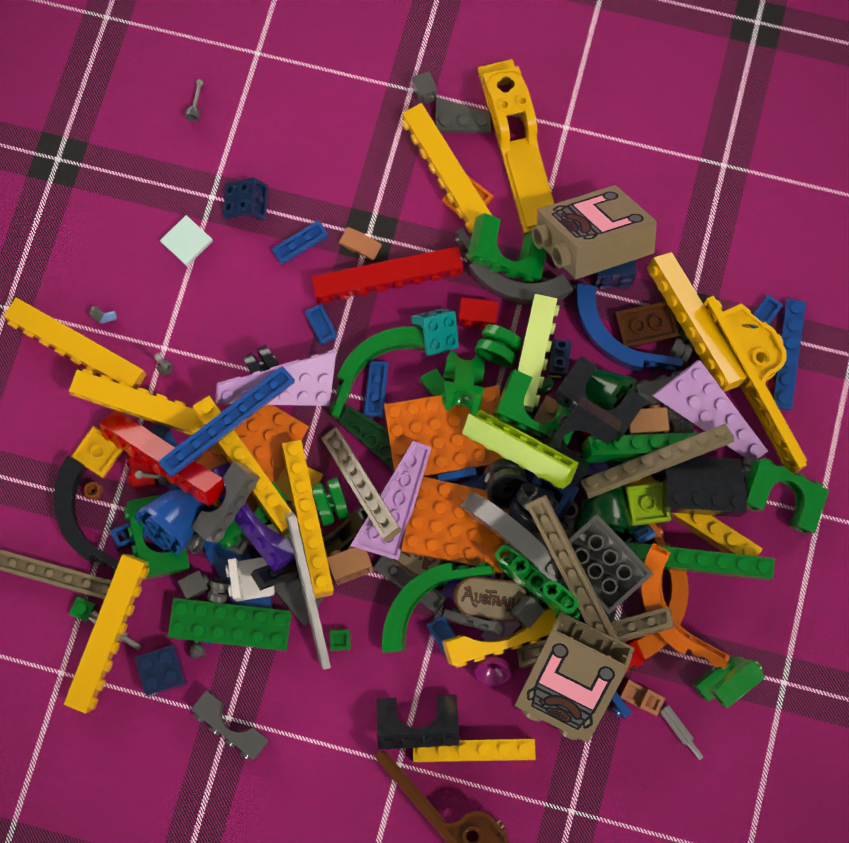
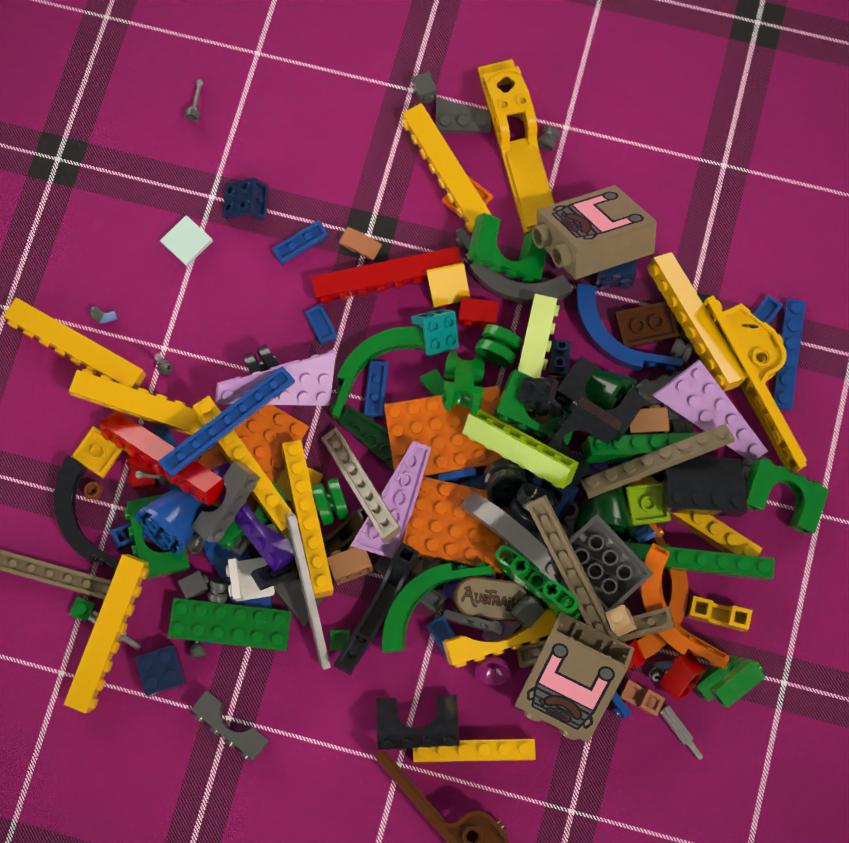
none -> black arch [333,543,419,676]
none -> yellow tile [426,262,470,307]
none -> black bracket [517,378,570,417]
none -> dark grey wheel [537,126,561,151]
none -> tan brick [605,605,637,637]
none -> arm [649,661,674,681]
none -> red brick [659,652,707,701]
none -> yellow arch [686,596,753,632]

